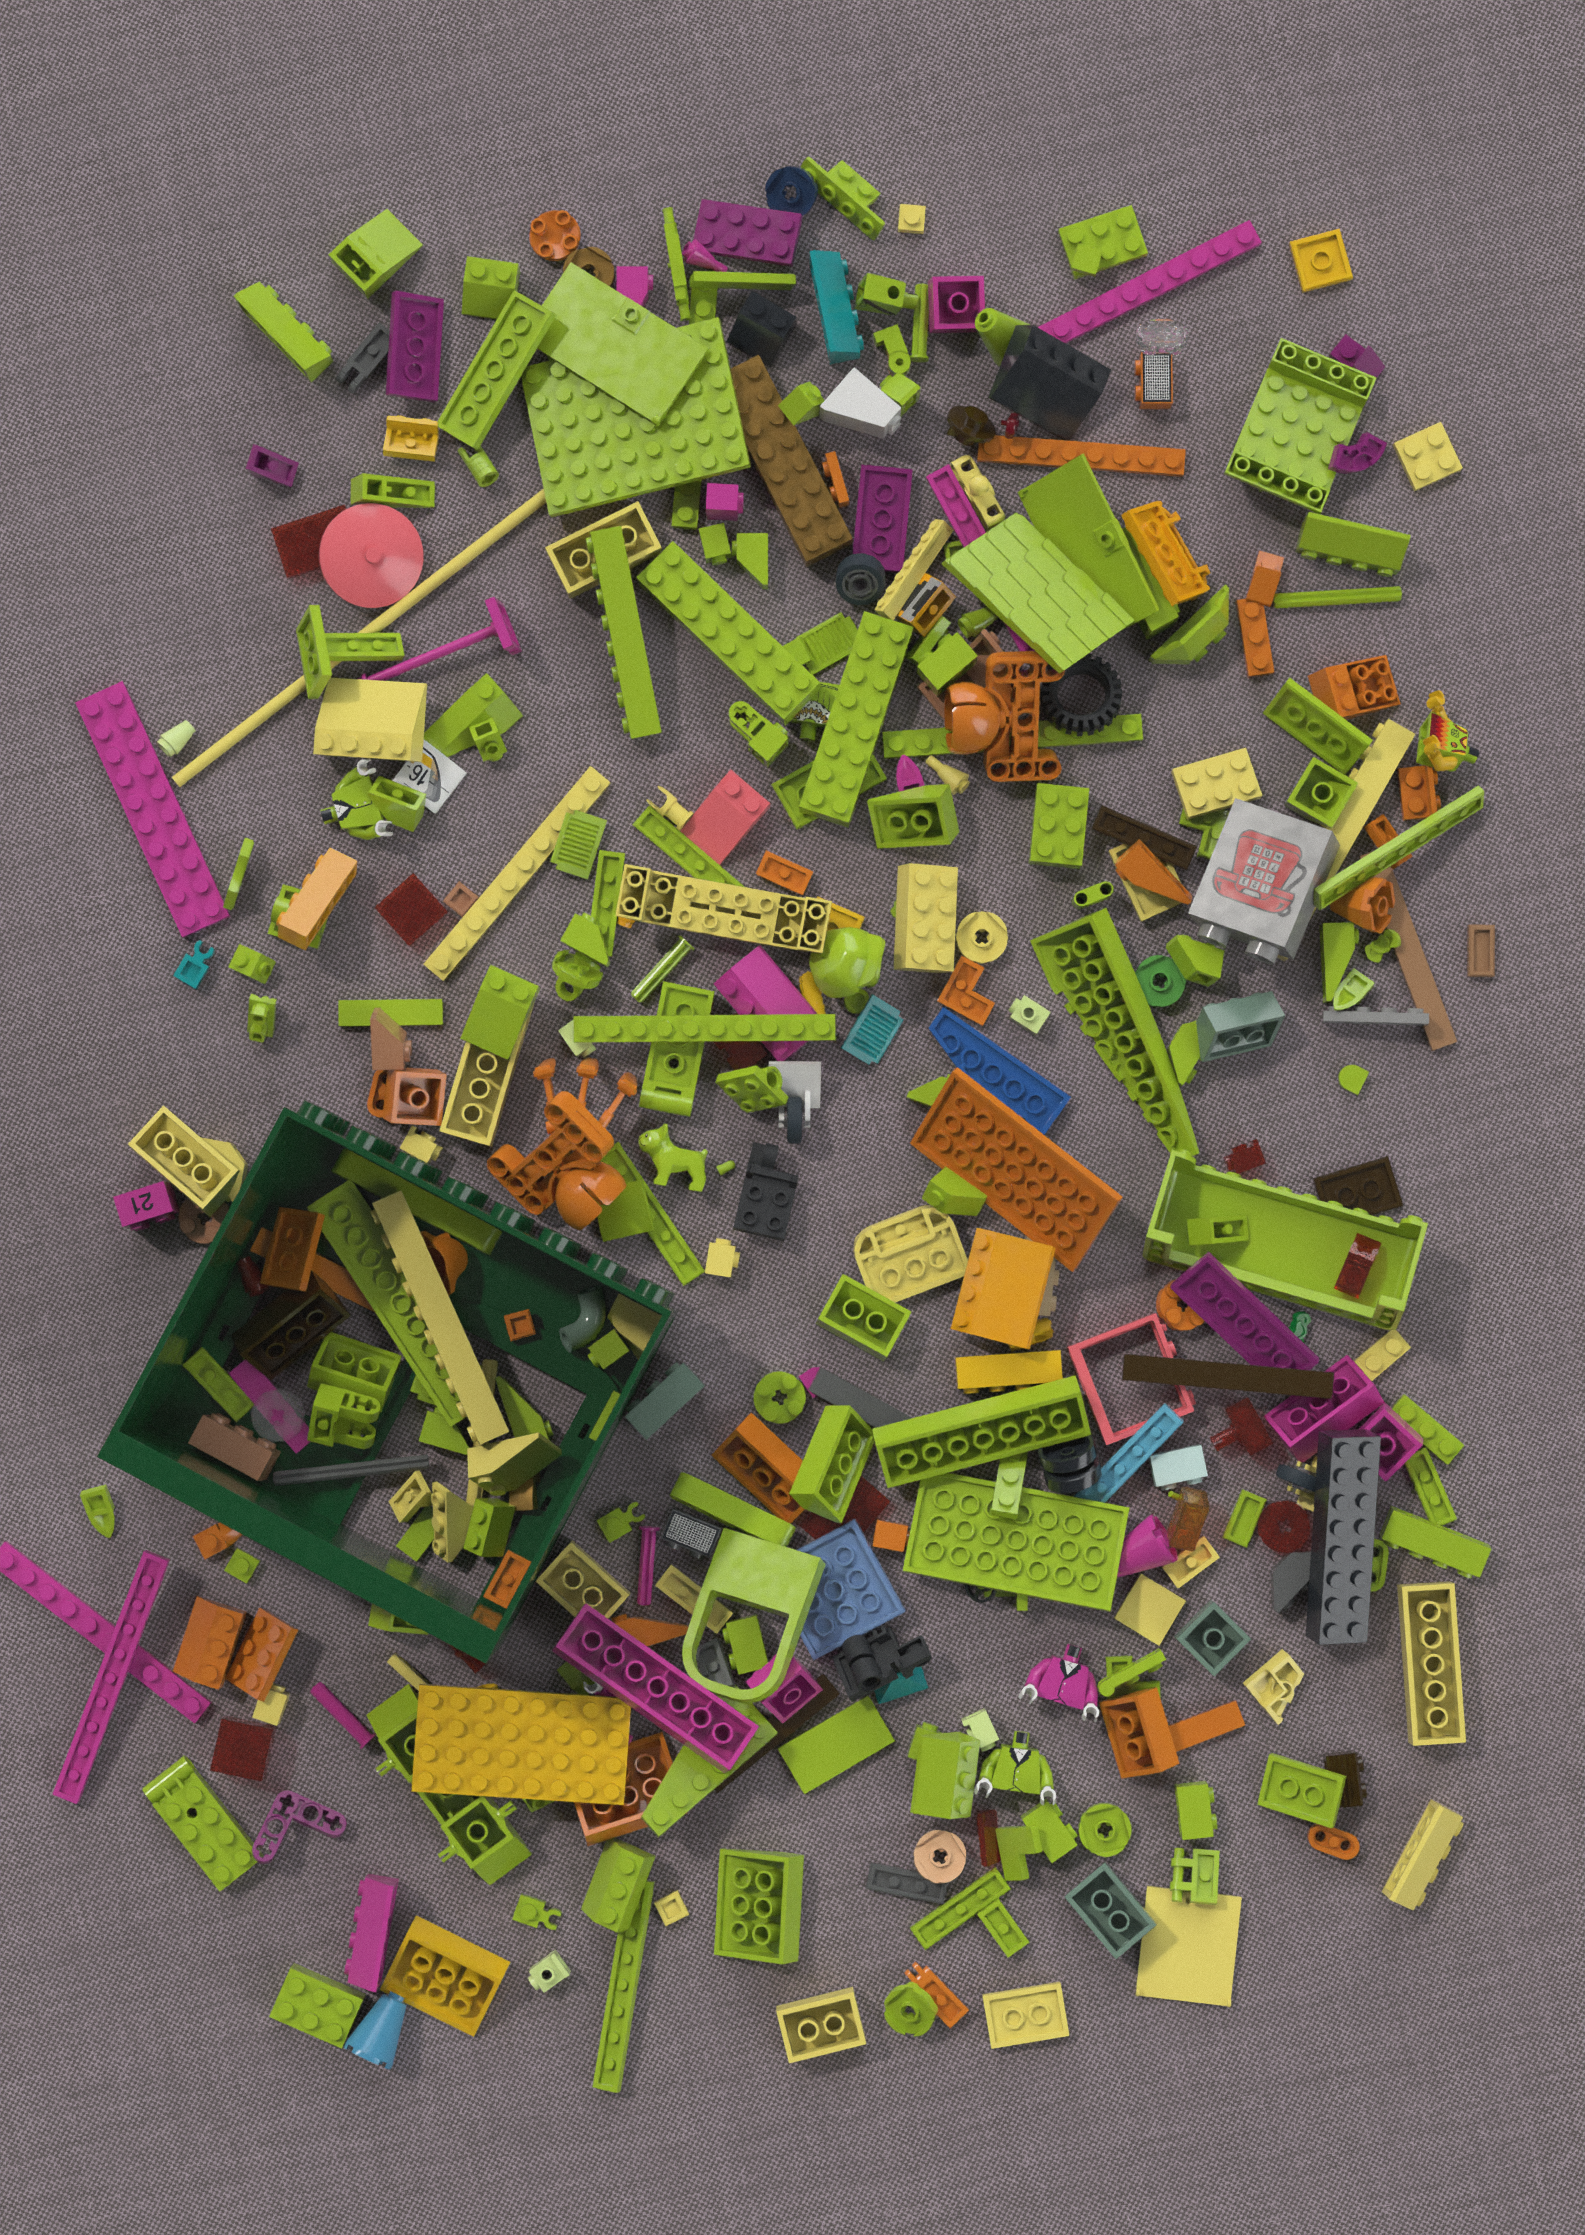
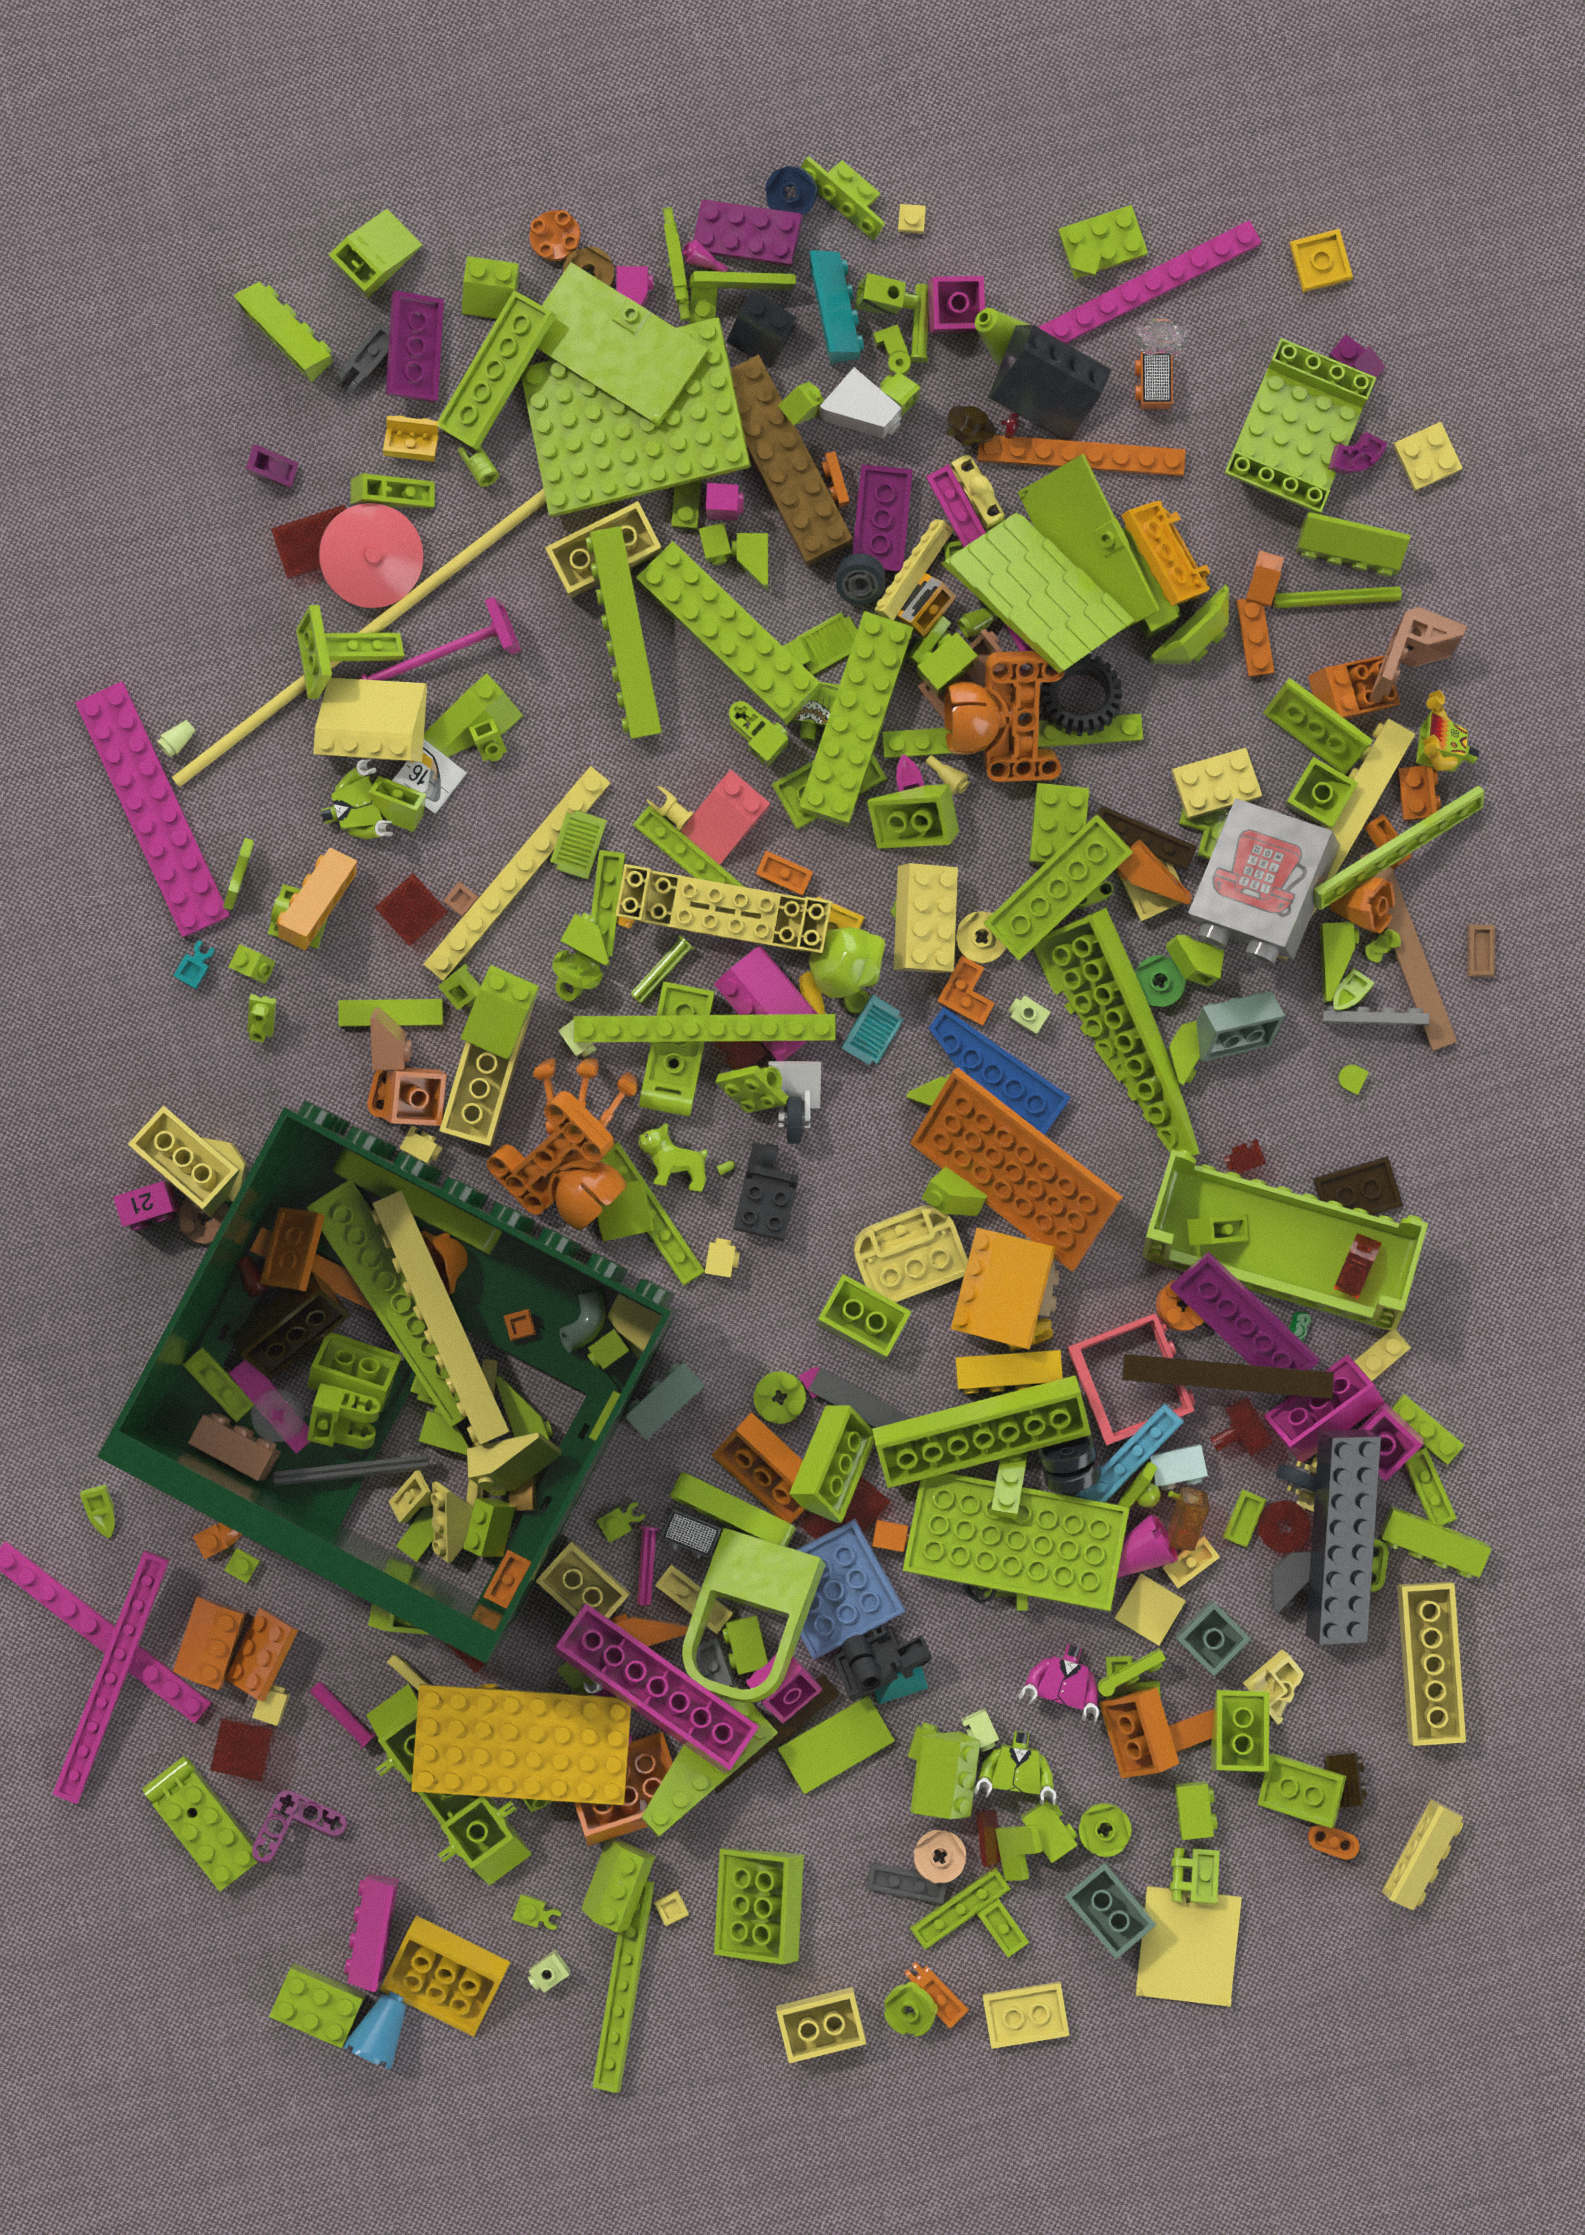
none -> lime brick [438,964,481,1010]
none -> lime plate [983,814,1133,960]
none -> lime tile [1118,1462,1161,1508]
none -> lime slope [1211,1690,1269,1772]
none -> nougat bracket [1369,607,1467,703]

